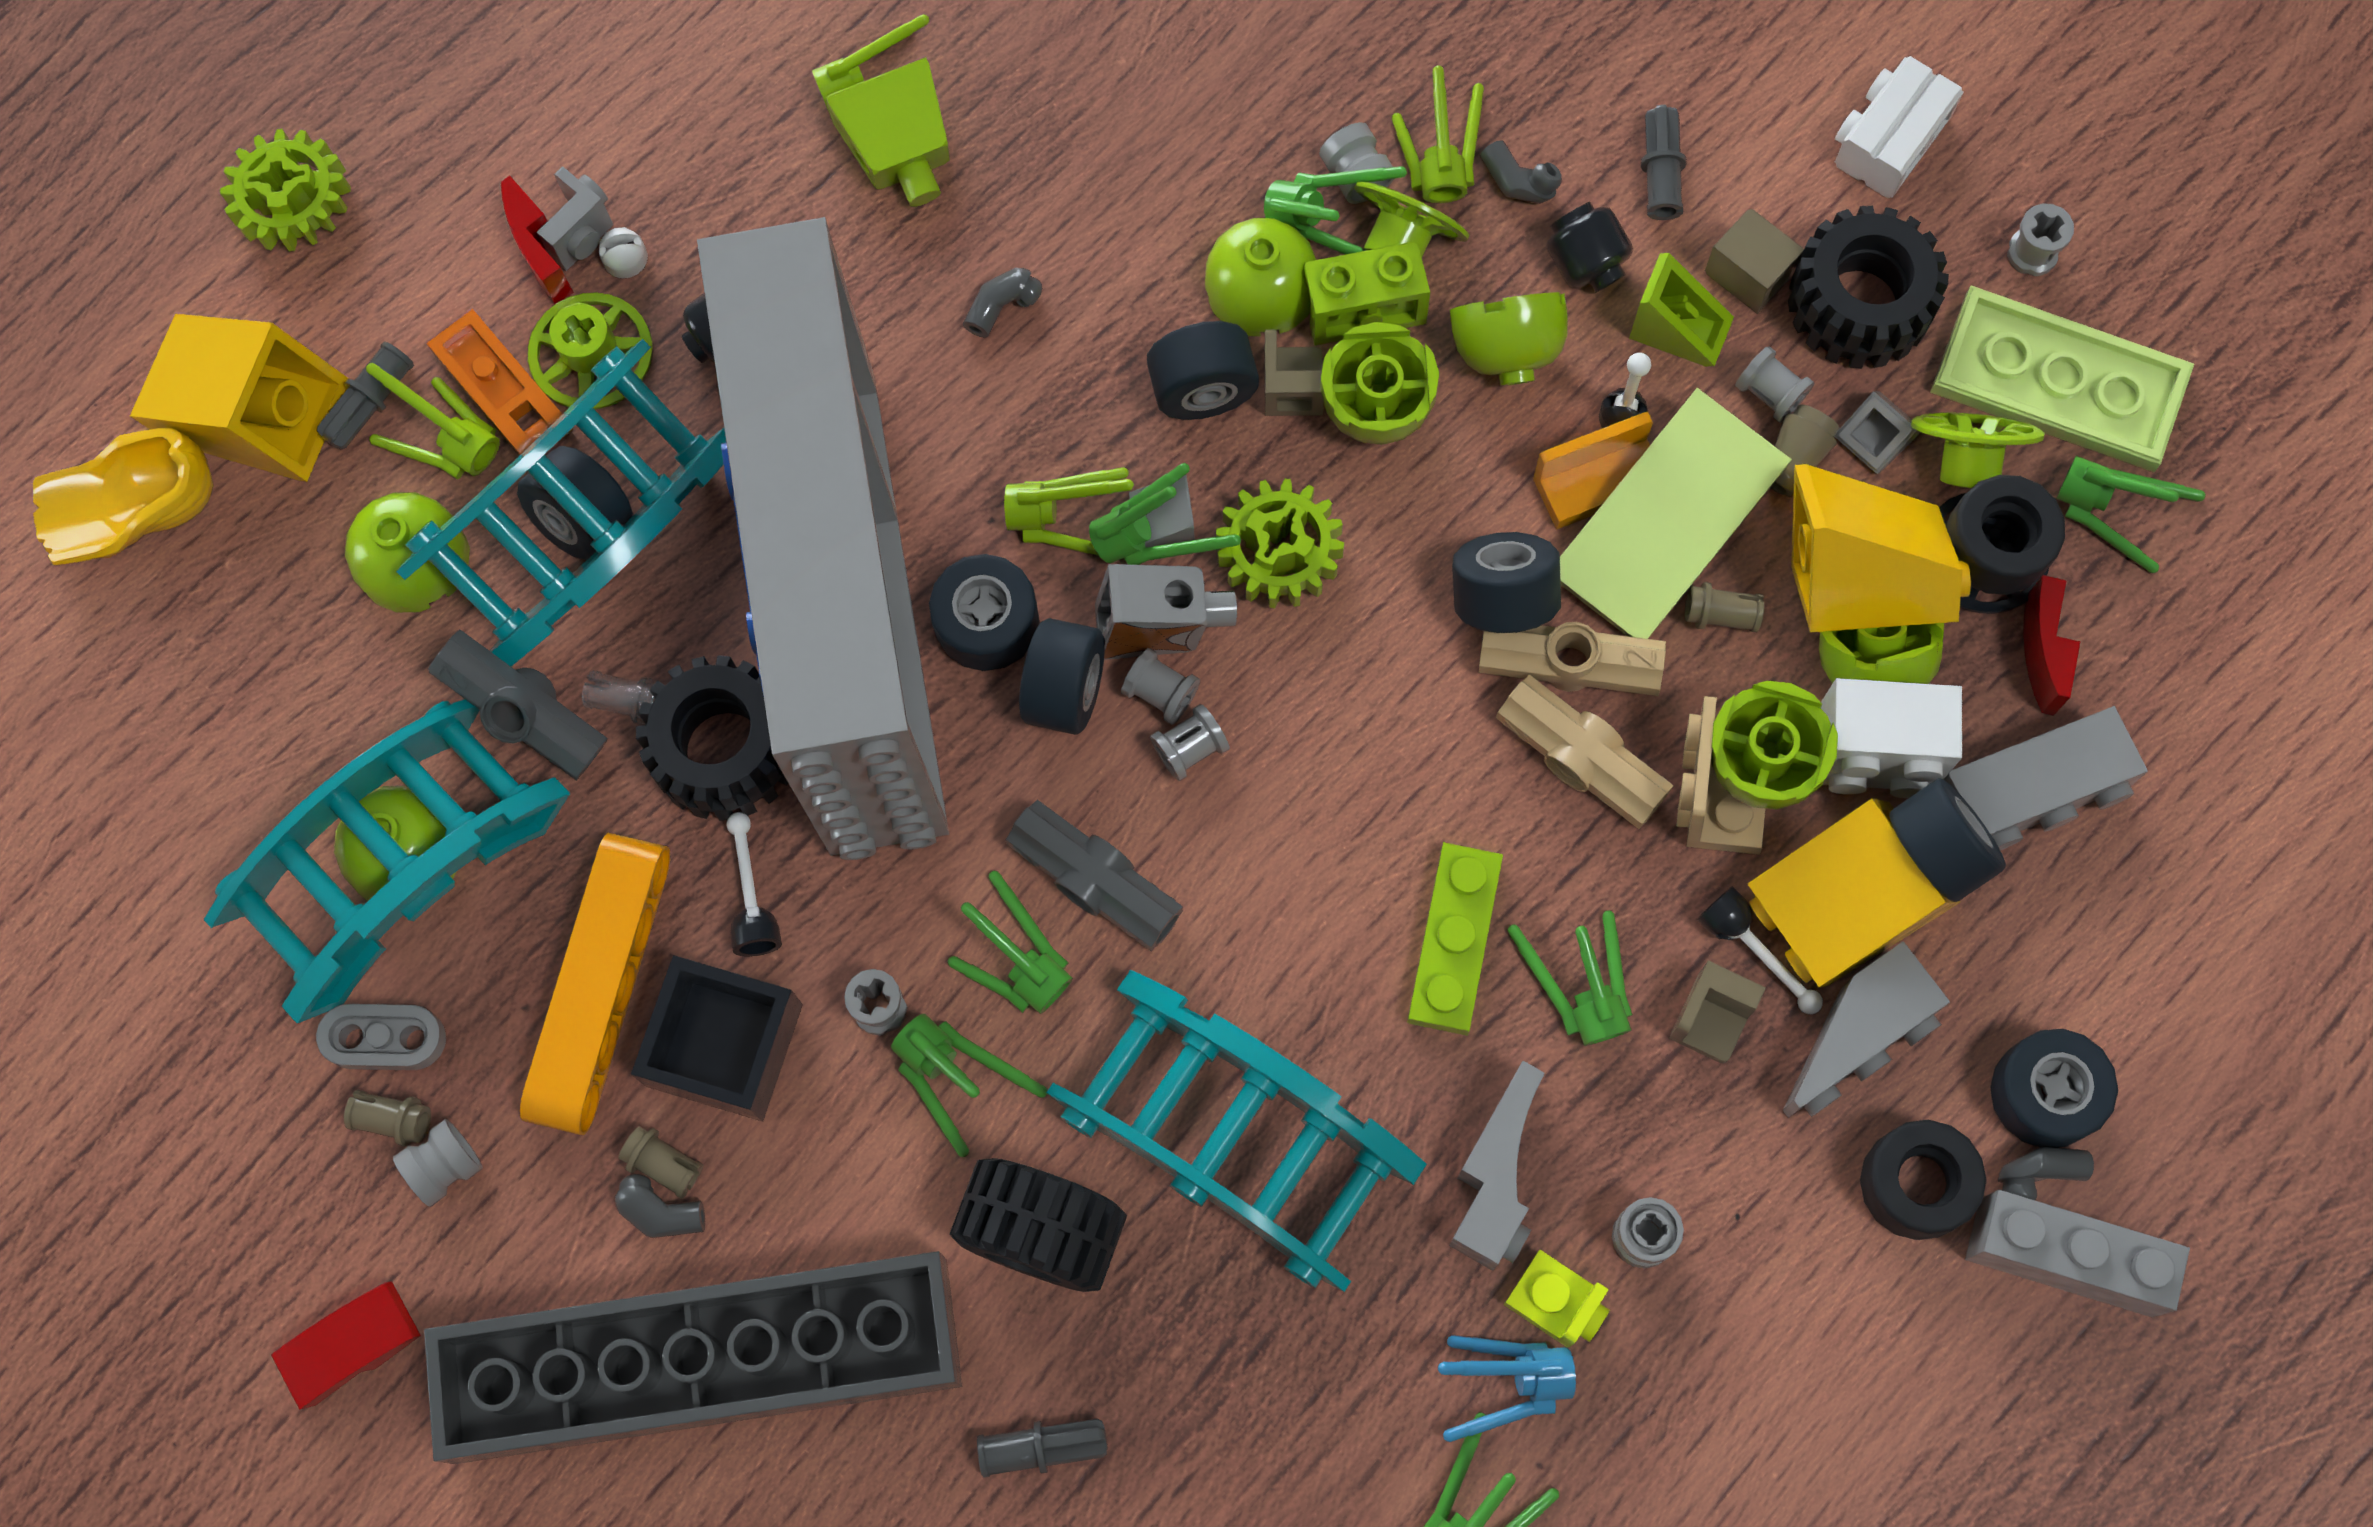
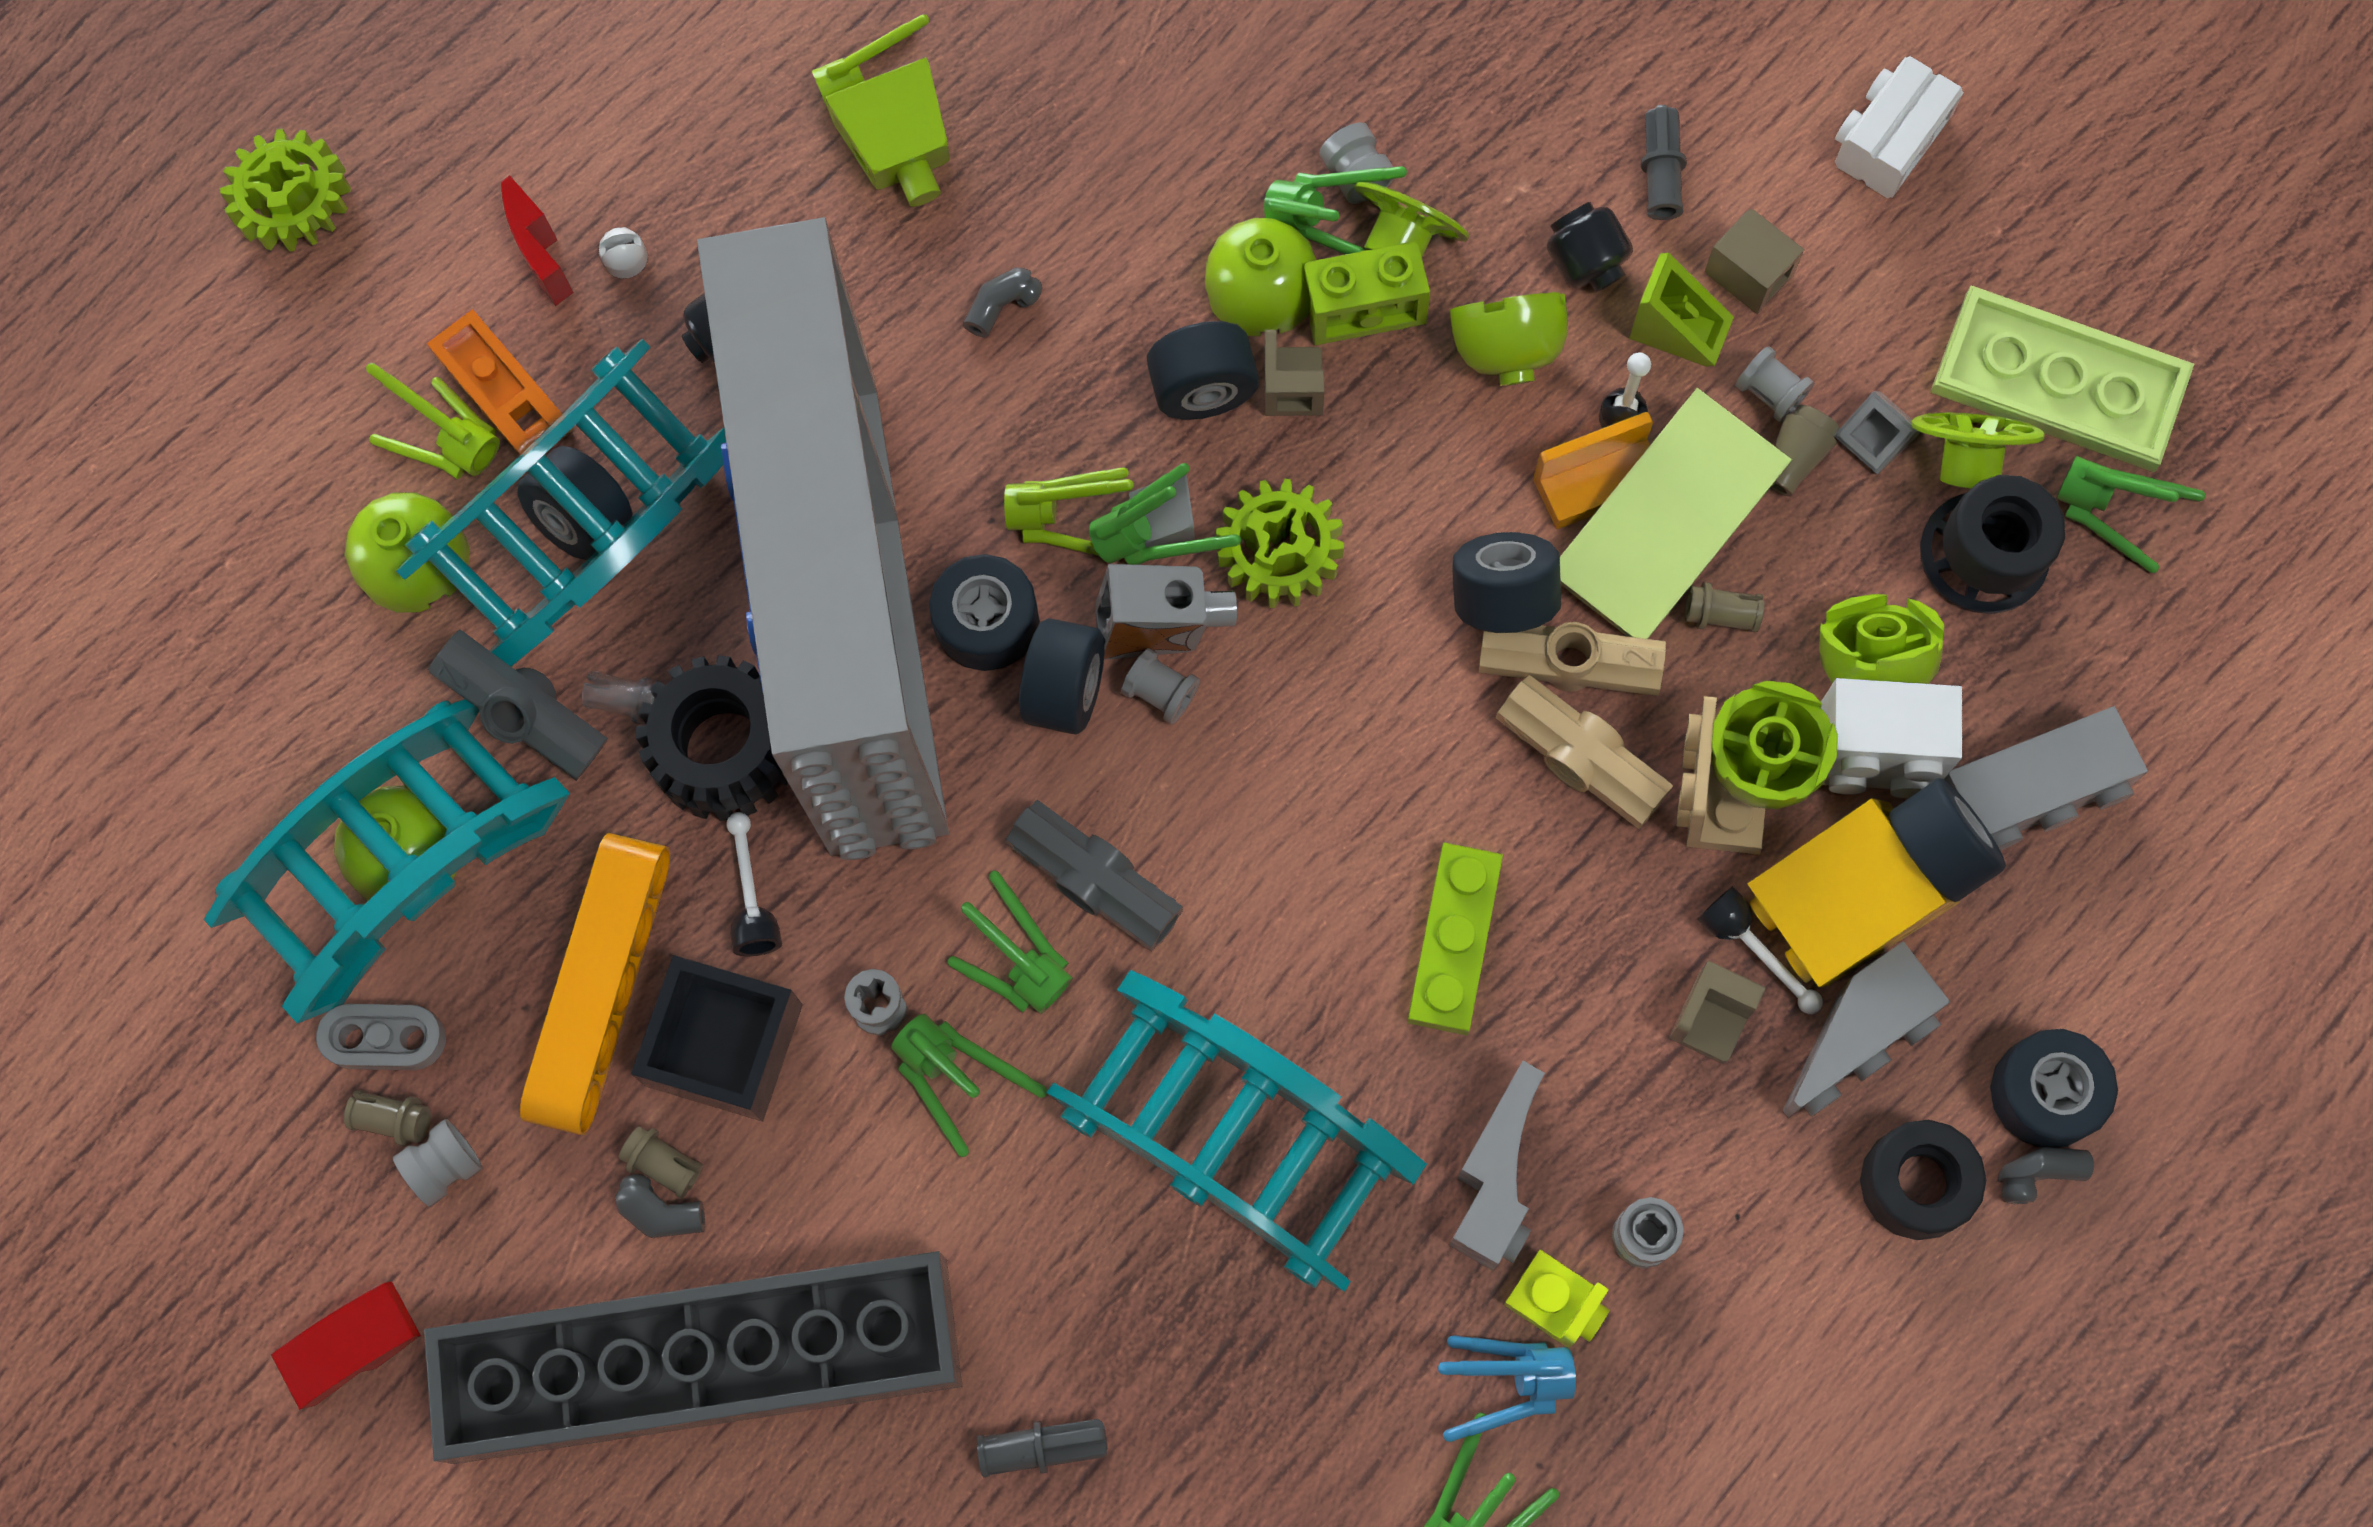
yellow hair [33,428,214,565] -> none
yellow slope [130,314,349,482] -> none
dark grey axle [317,342,414,449] -> none
lime wheel [528,292,653,410] -> none
light grey bracket [537,166,614,271] -> none
black tyre [950,1158,1127,1292] -> none
light grey bush [1150,704,1230,781] -> none
lime cylinder [1320,322,1439,445] -> none
lime plant [1391,65,1484,203] -> none
dark grey arm [1480,140,1562,204] -> none
bright green plant [1508,910,1633,1046] -> none
black tyre [1788,205,1949,369] -> none
yellow slope [1791,464,1971,632] -> none
light grey brick [1965,1189,2190,1318] -> none
light grey bush [2007,203,2074,276] -> none
red slope [2023,575,2081,716] -> none

